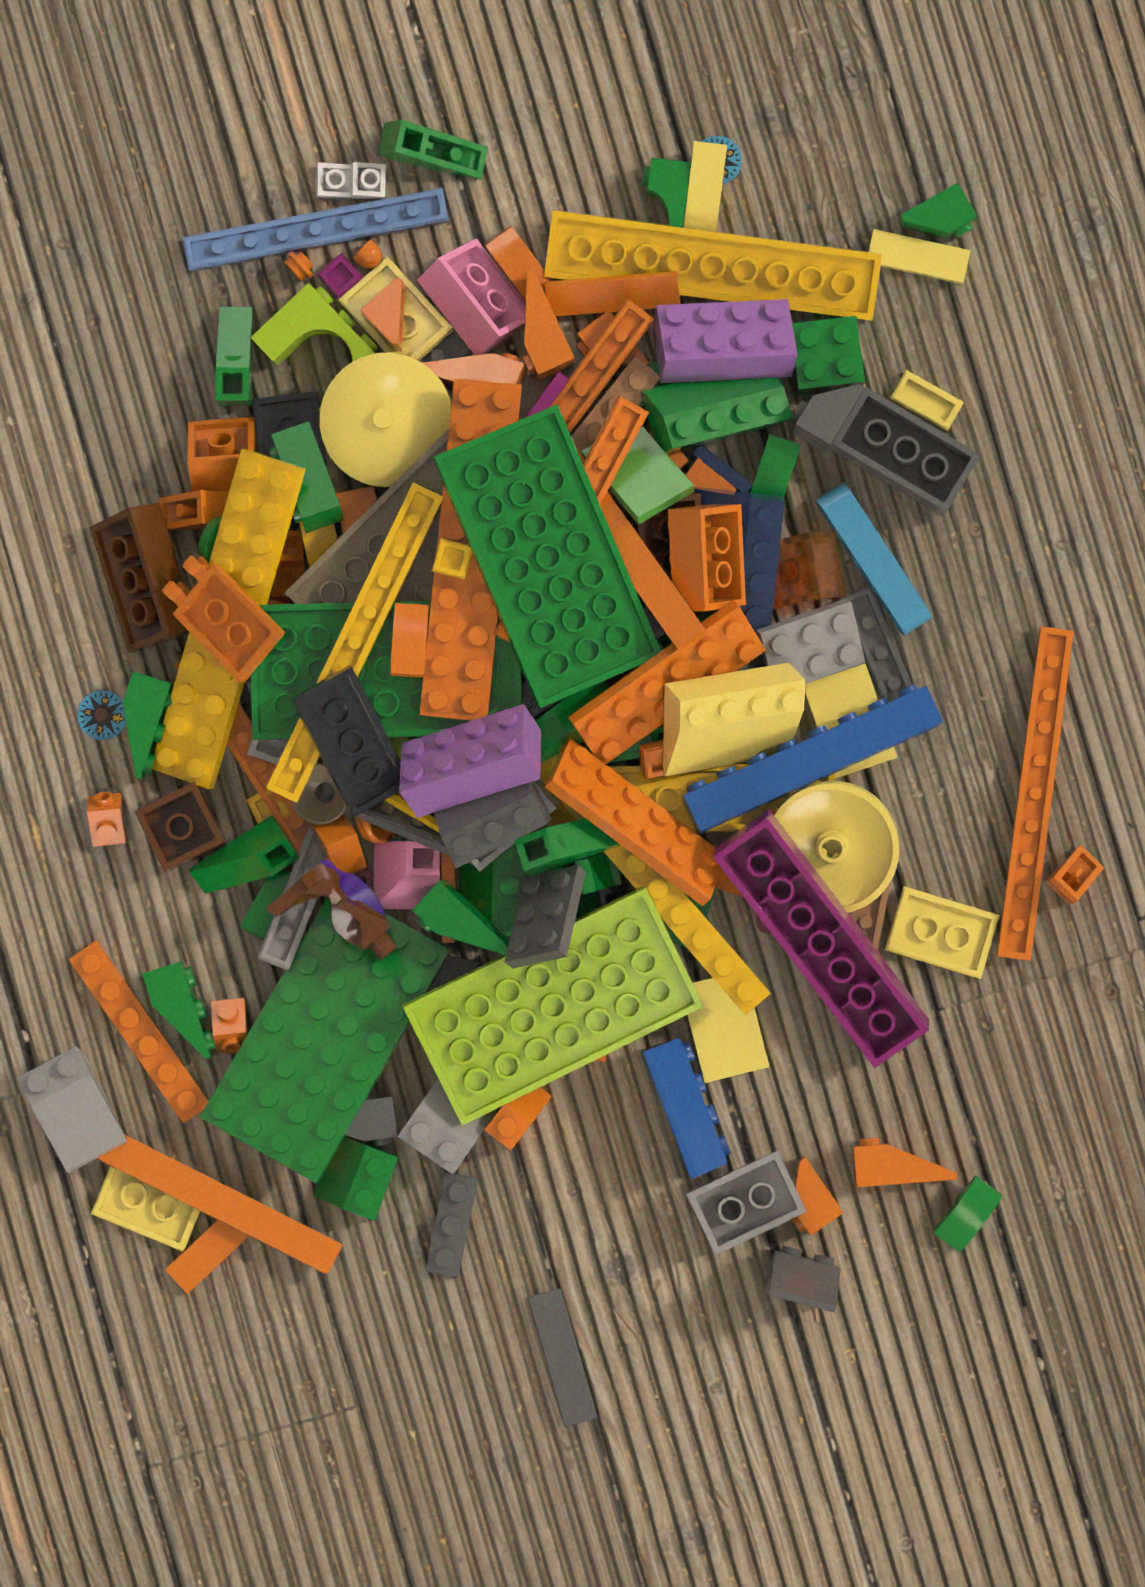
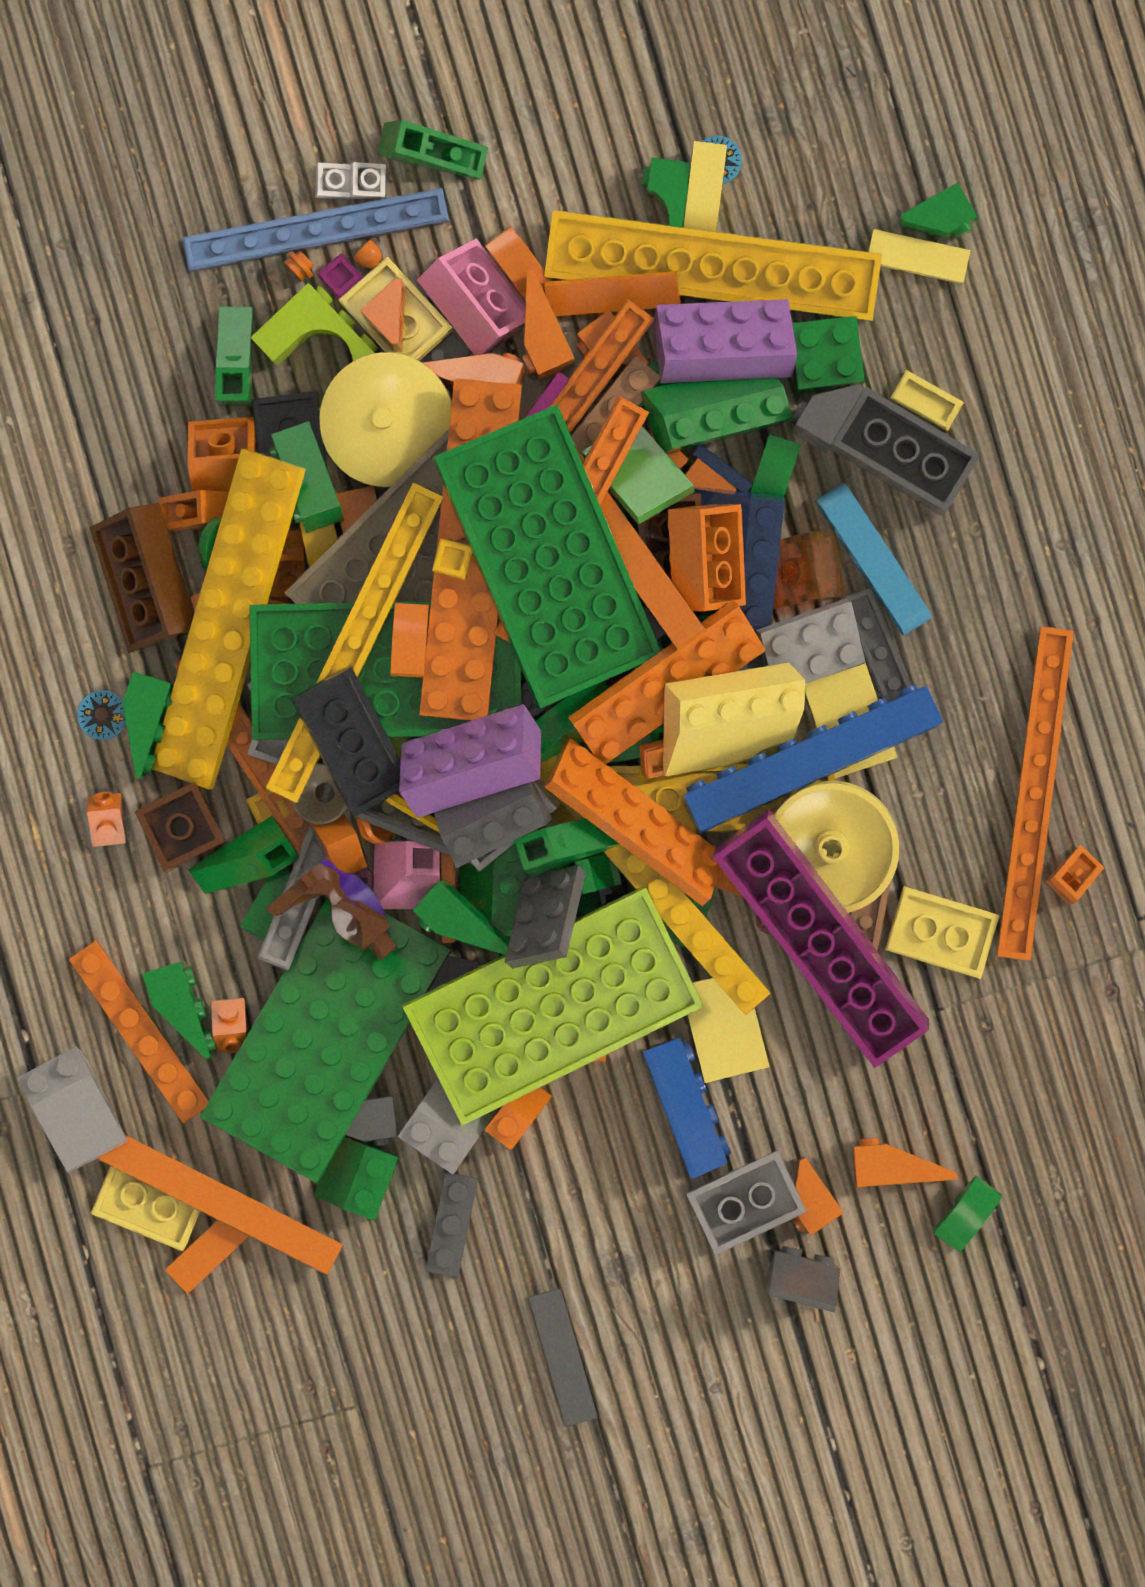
orange tile [162,556,285,683] -> none

